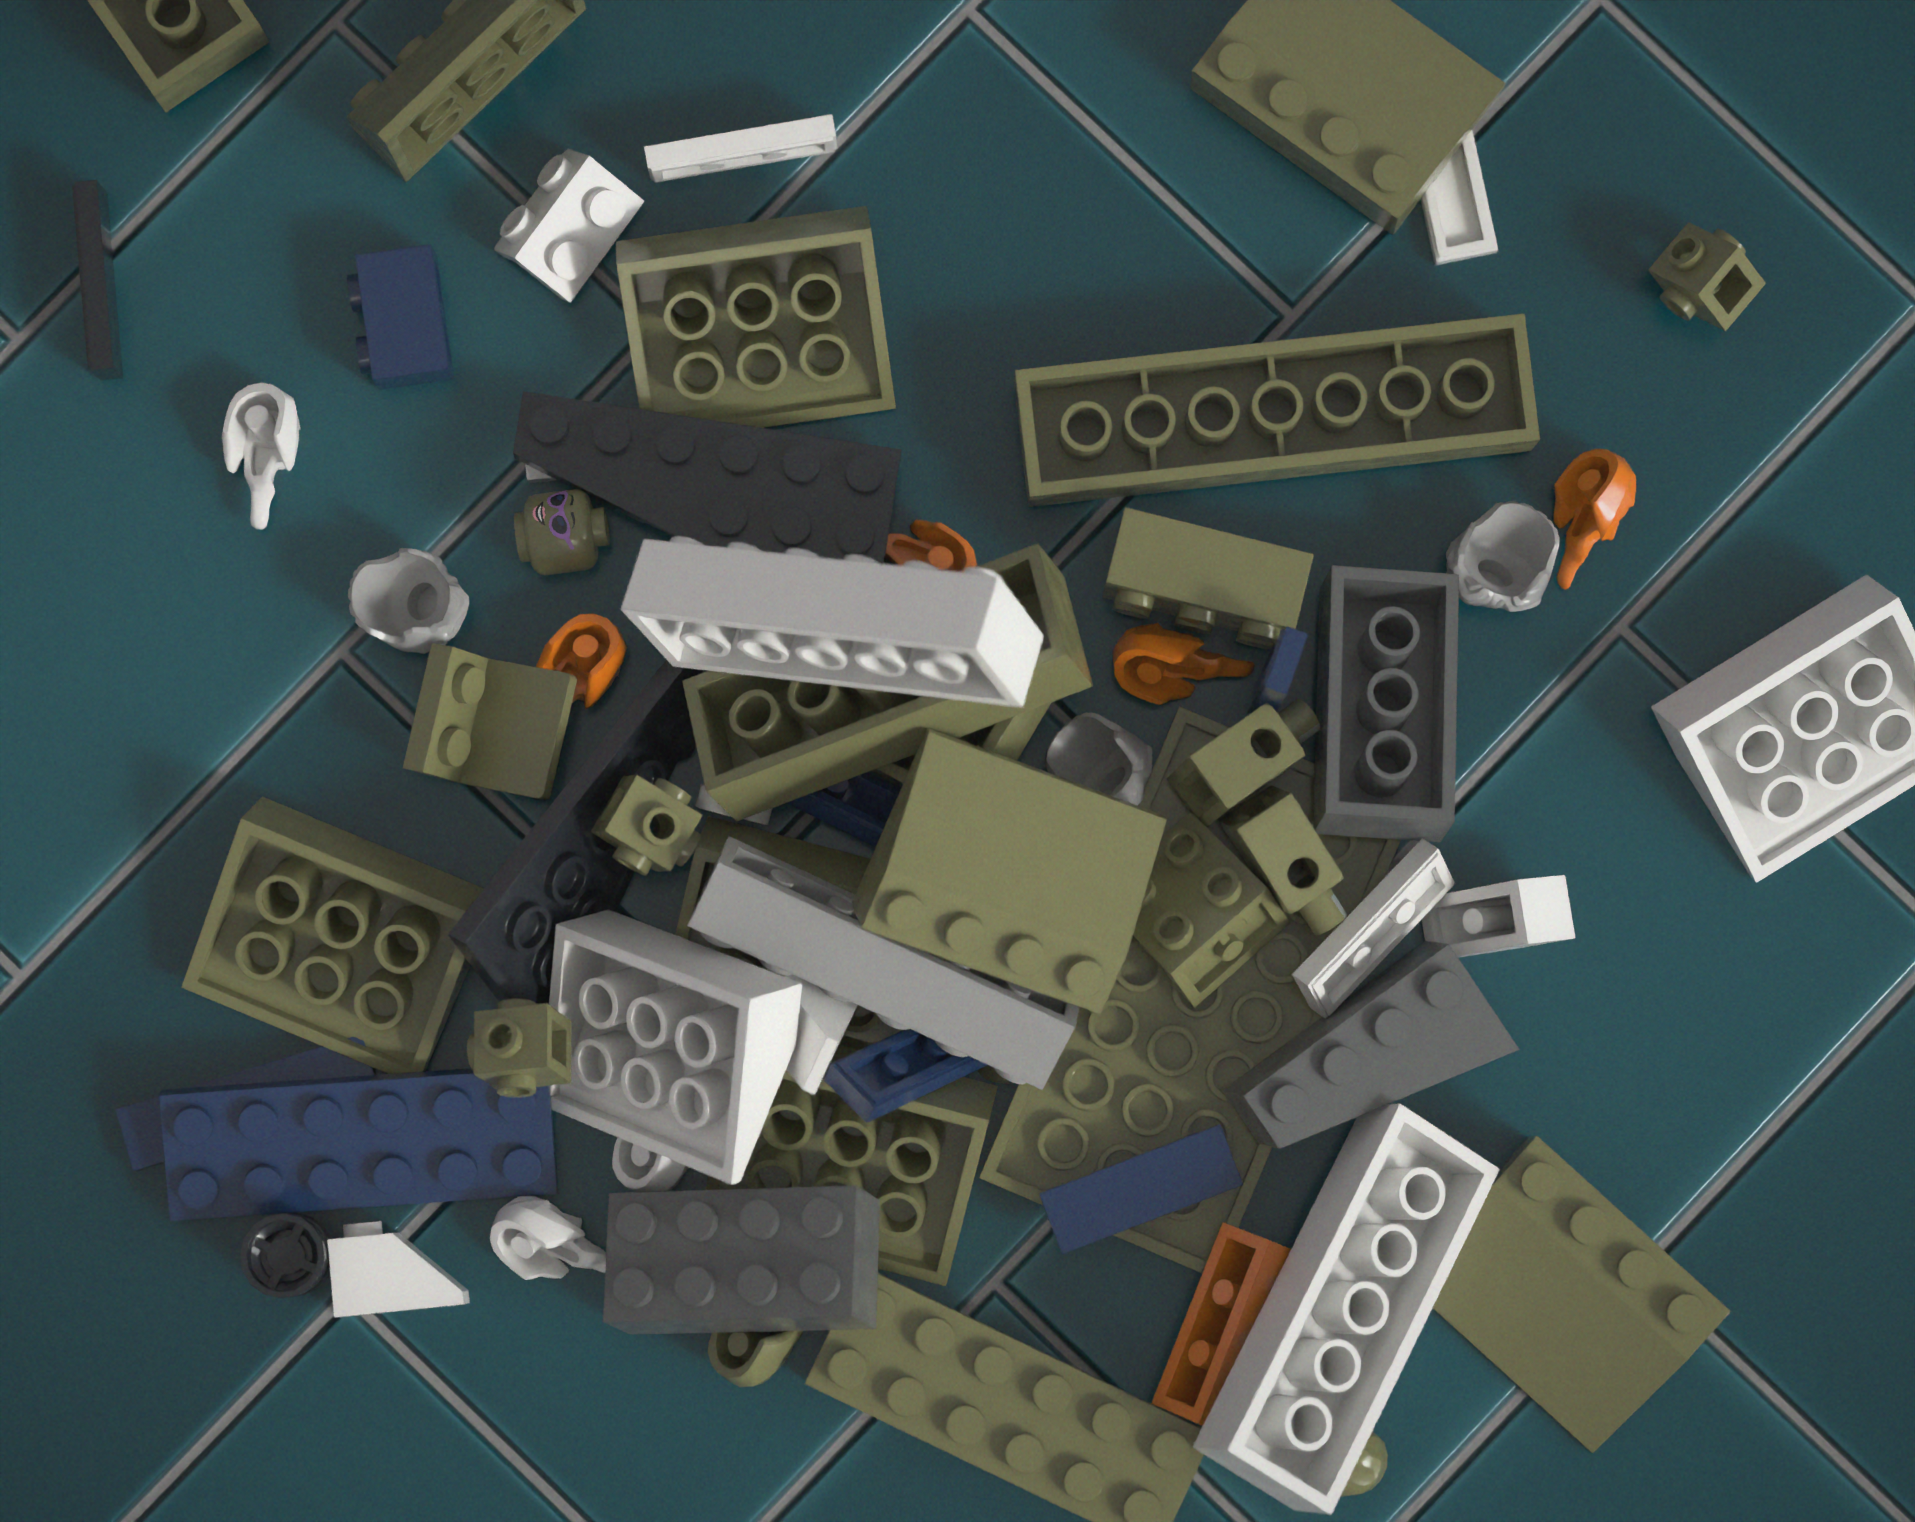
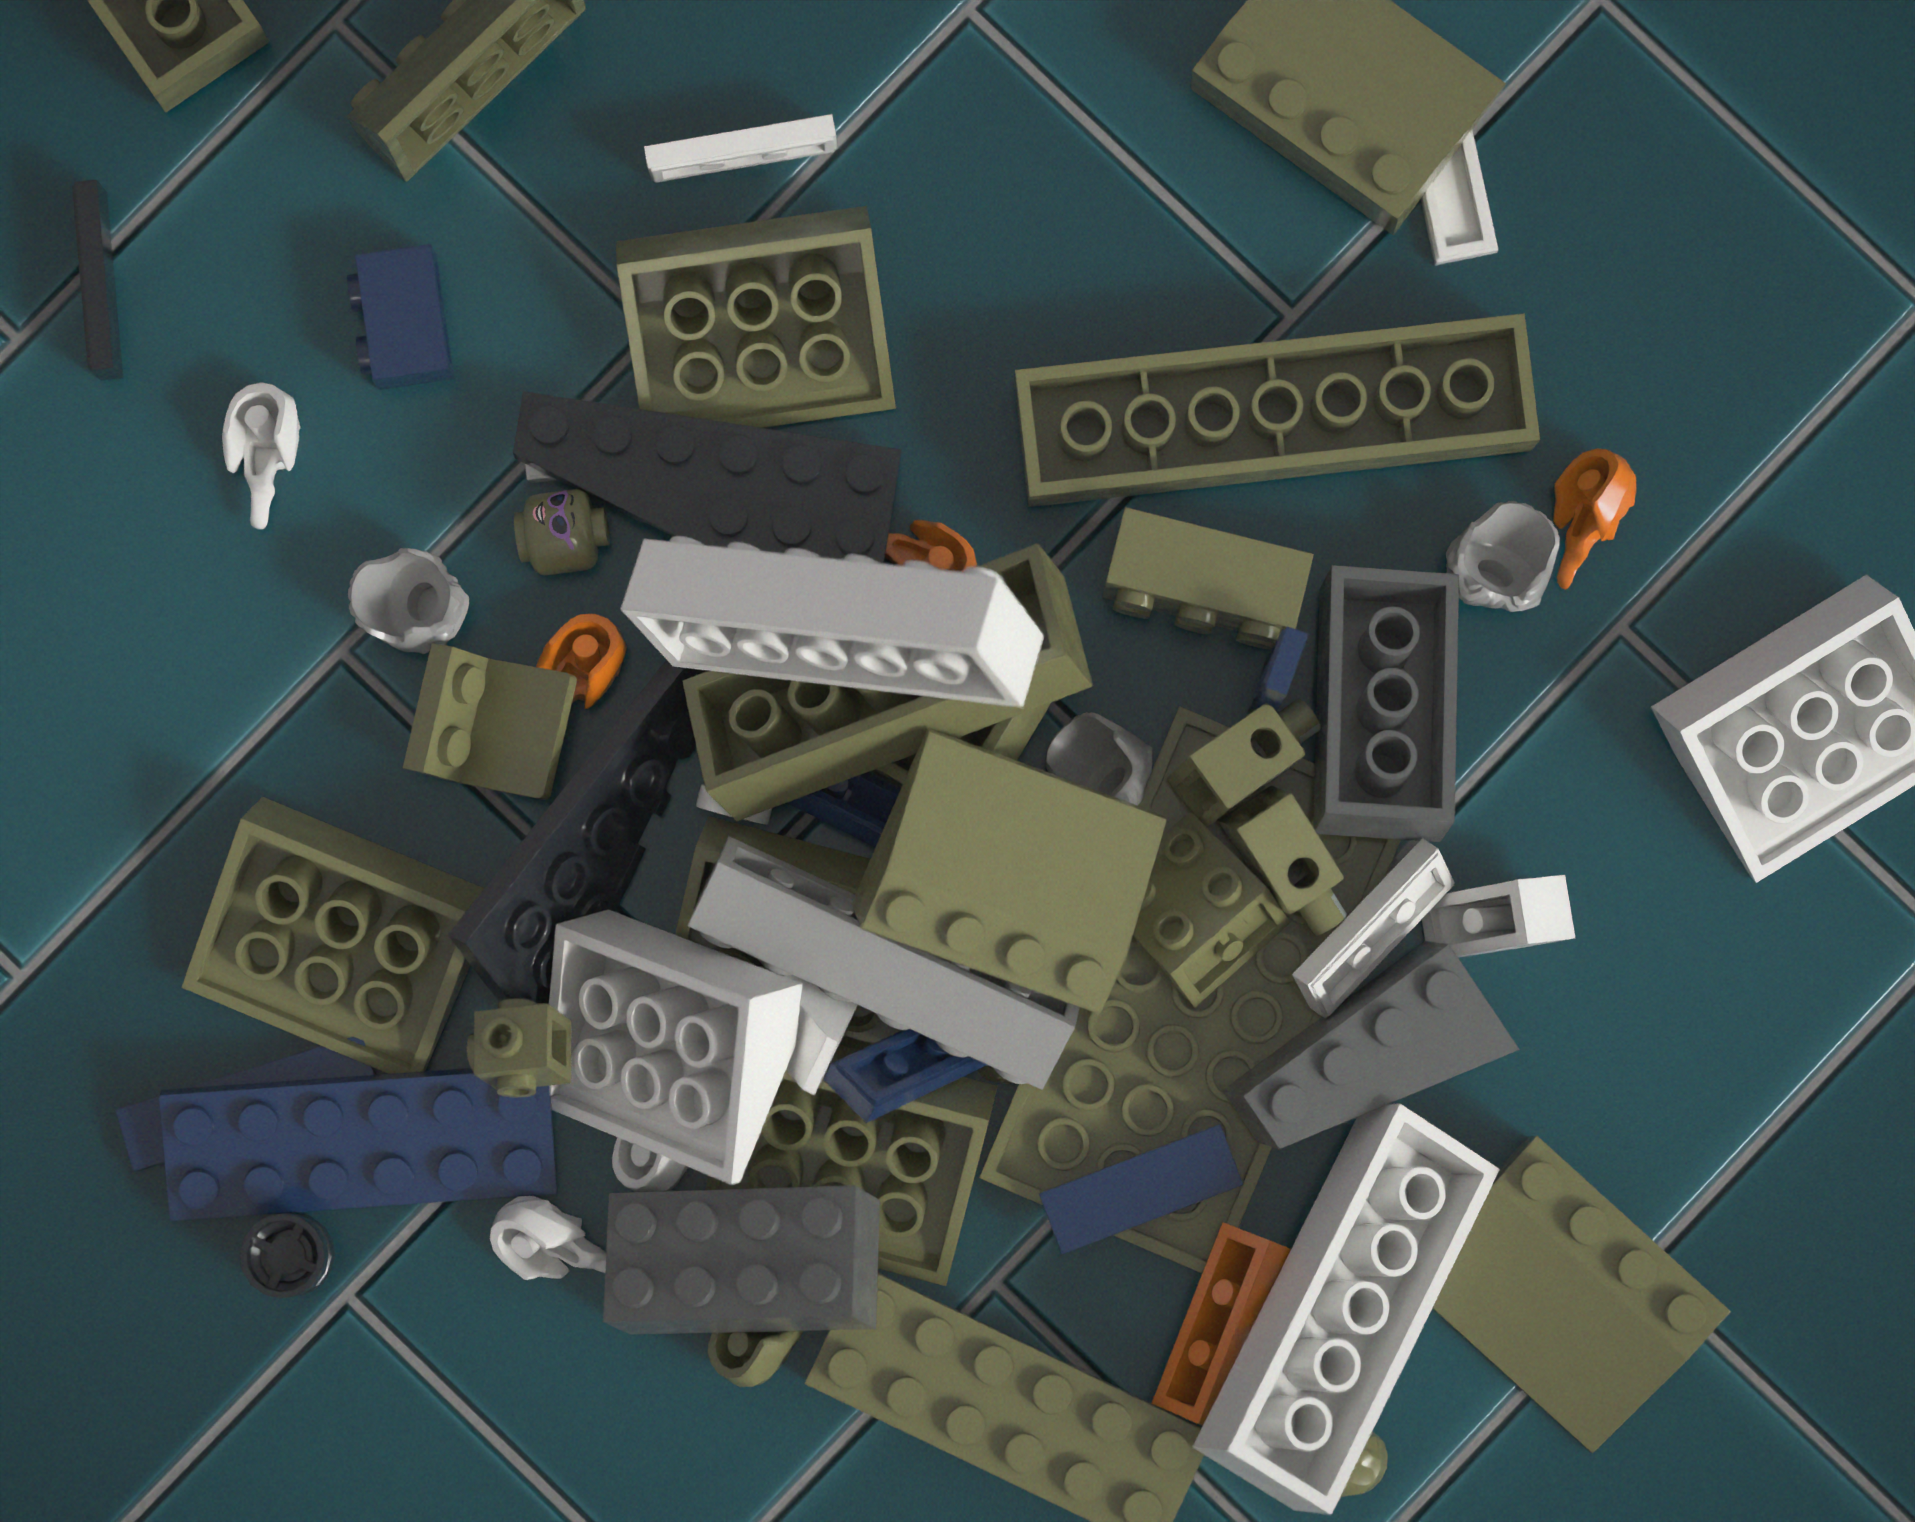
white slope [327,1221,470,1317] -> none
white bracket [494,149,644,303] -> none
olive brick [591,775,703,876] -> none
orange piece [1113,623,1255,705] -> none
olive brick [1648,222,1766,331] -> none

